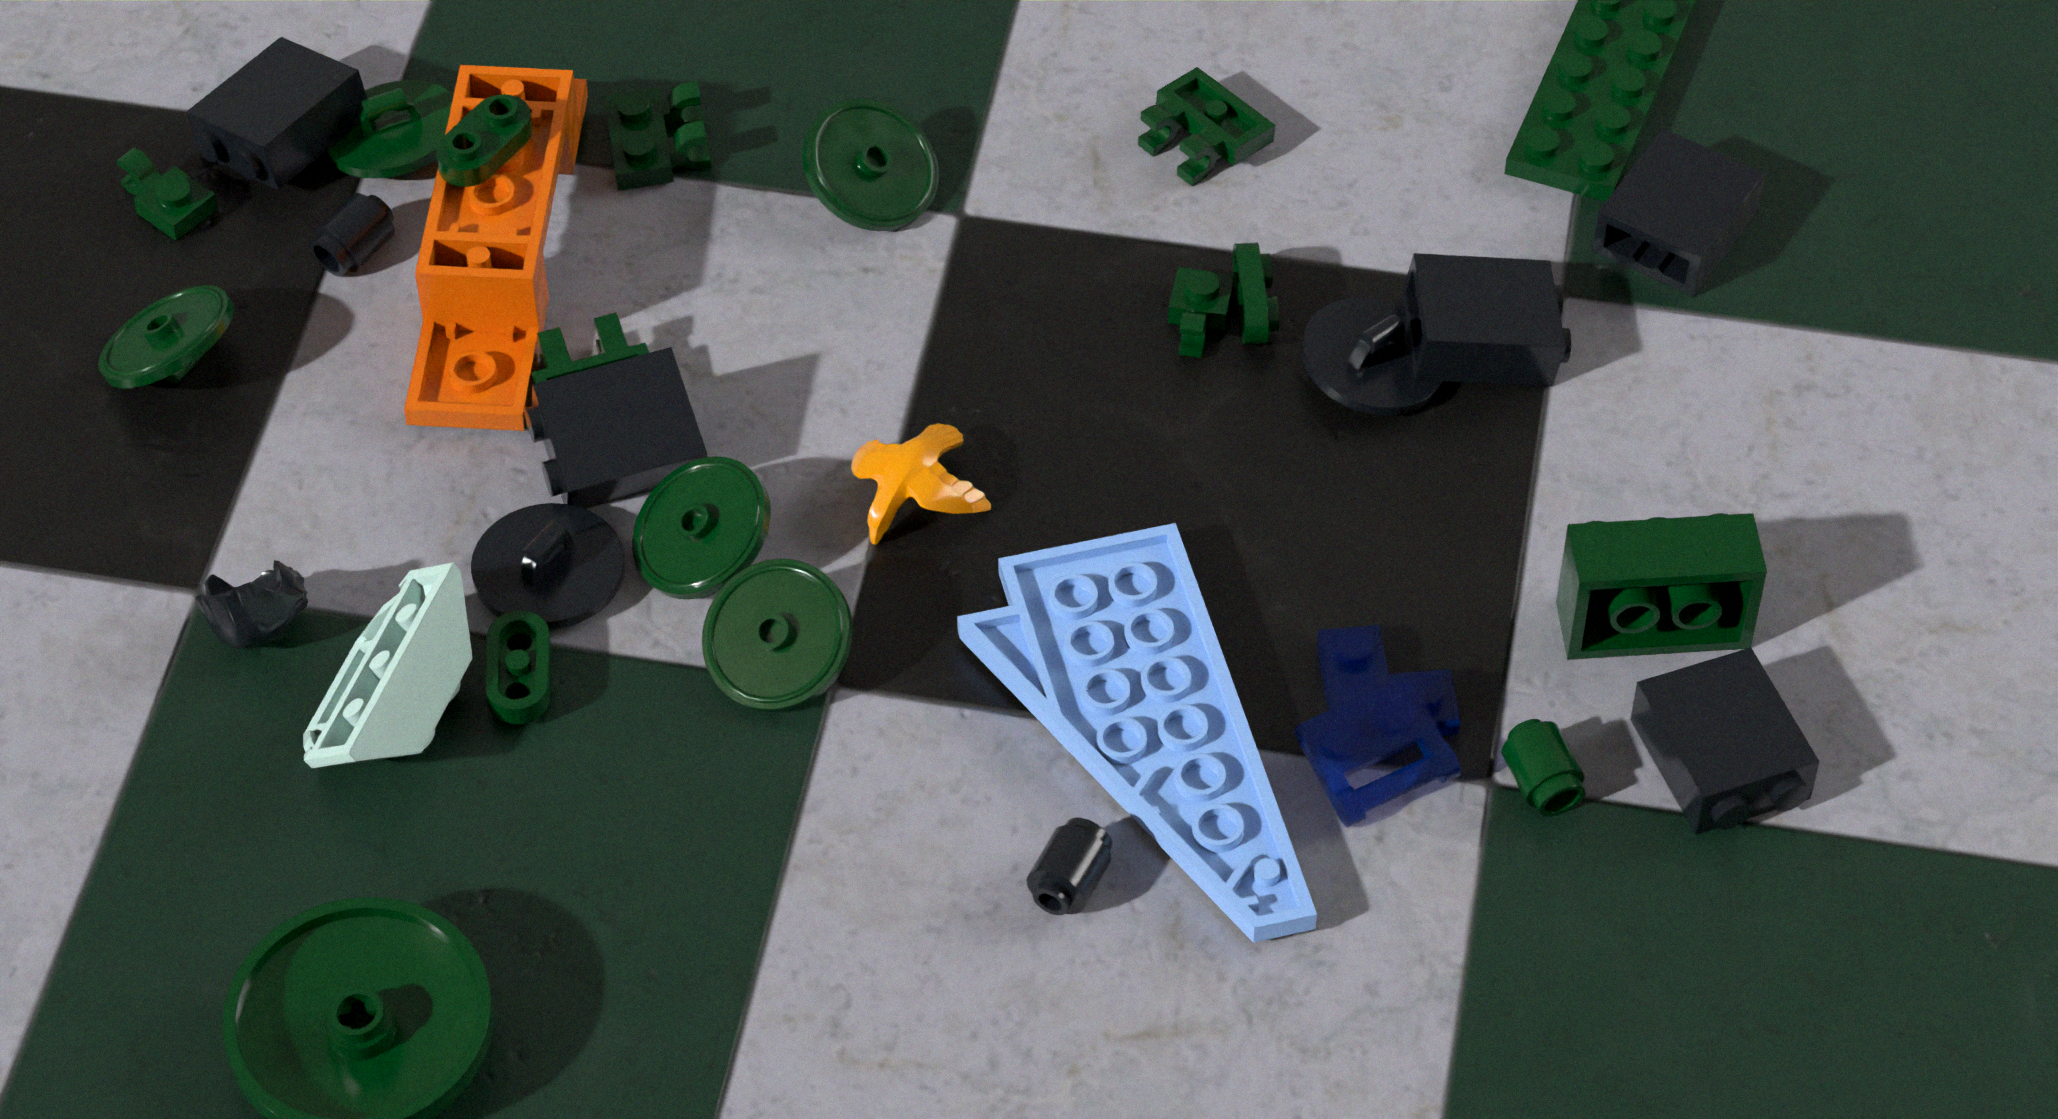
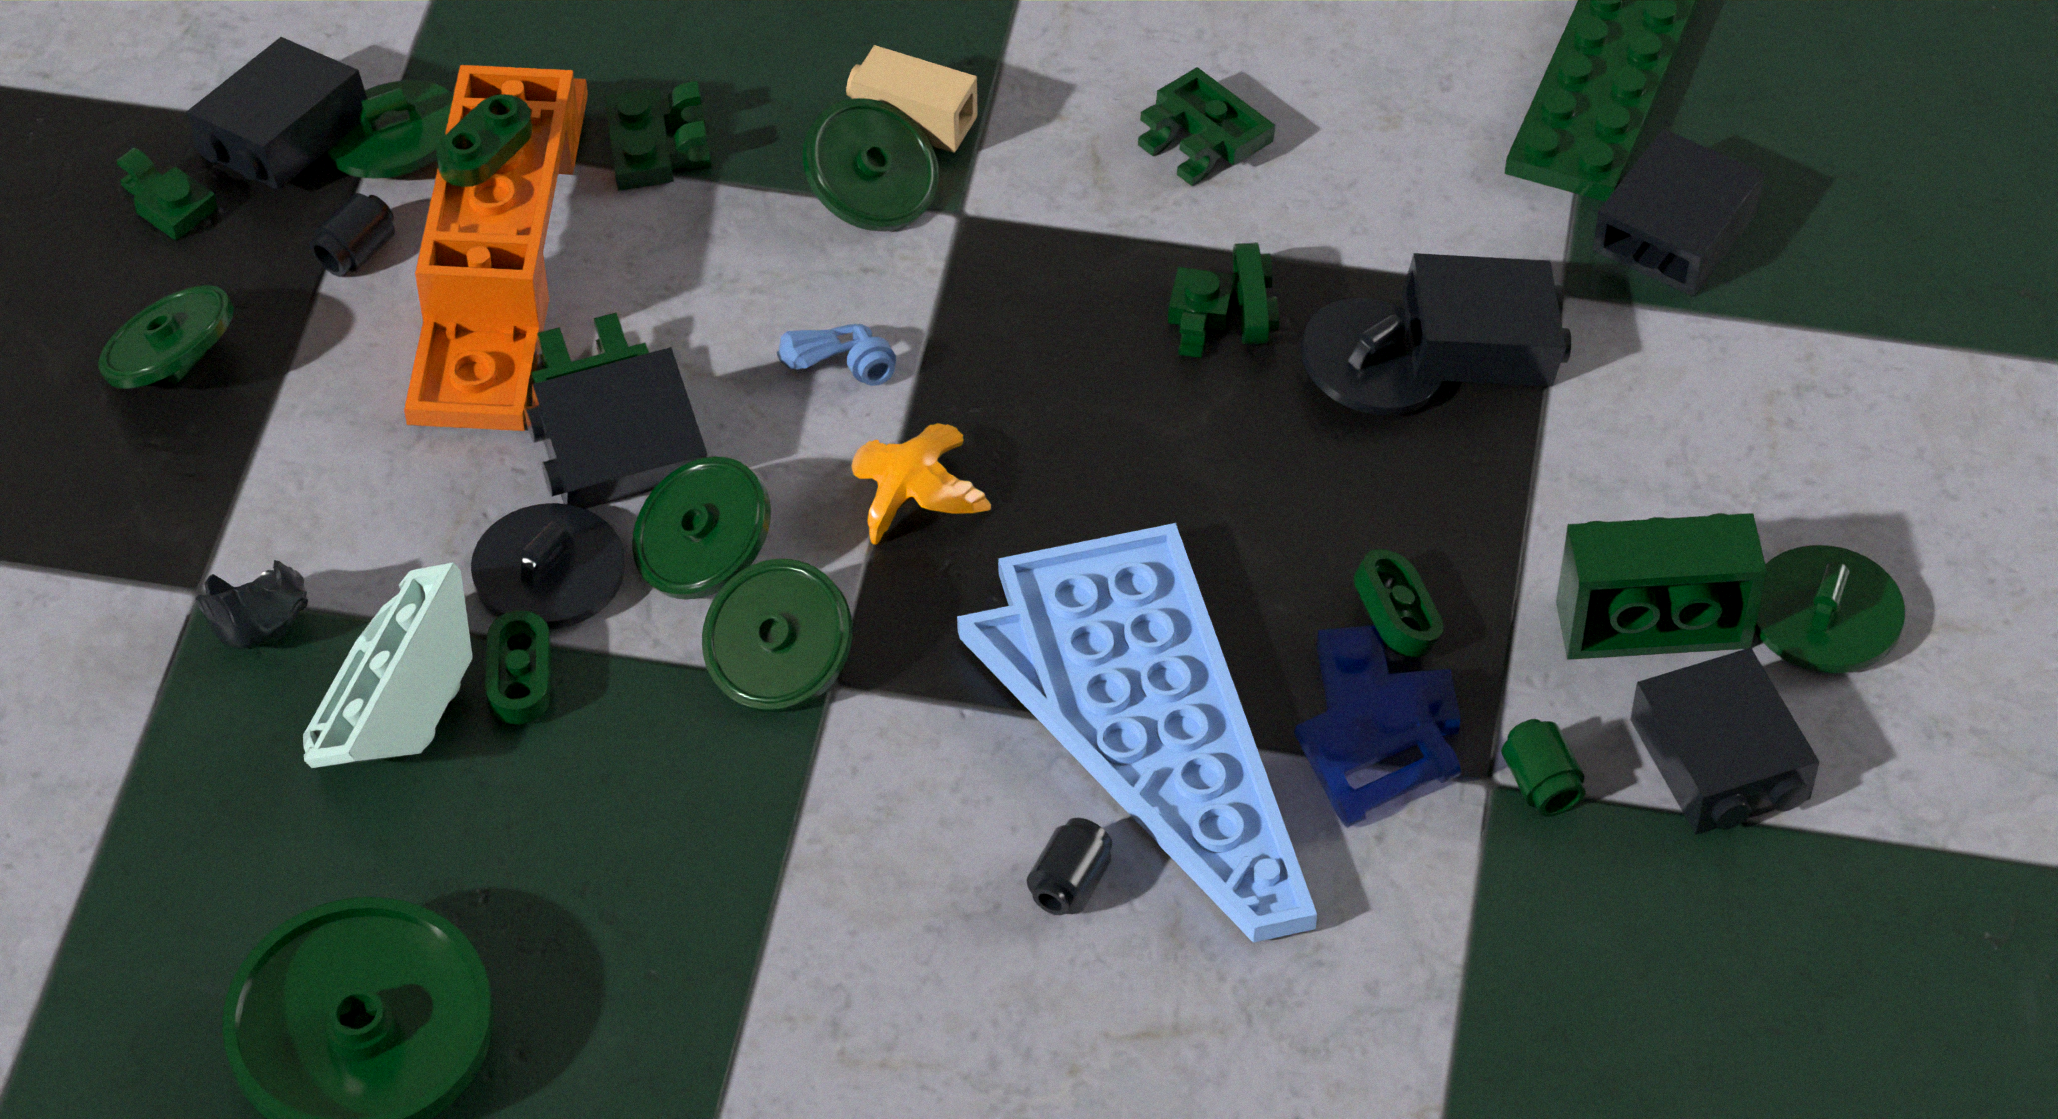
none -> medium blue piece [777,324,896,386]
none -> tan brick [846,45,977,153]
none -> dark green plate [1354,549,1444,657]
none -> dark green shield [1755,545,1905,673]

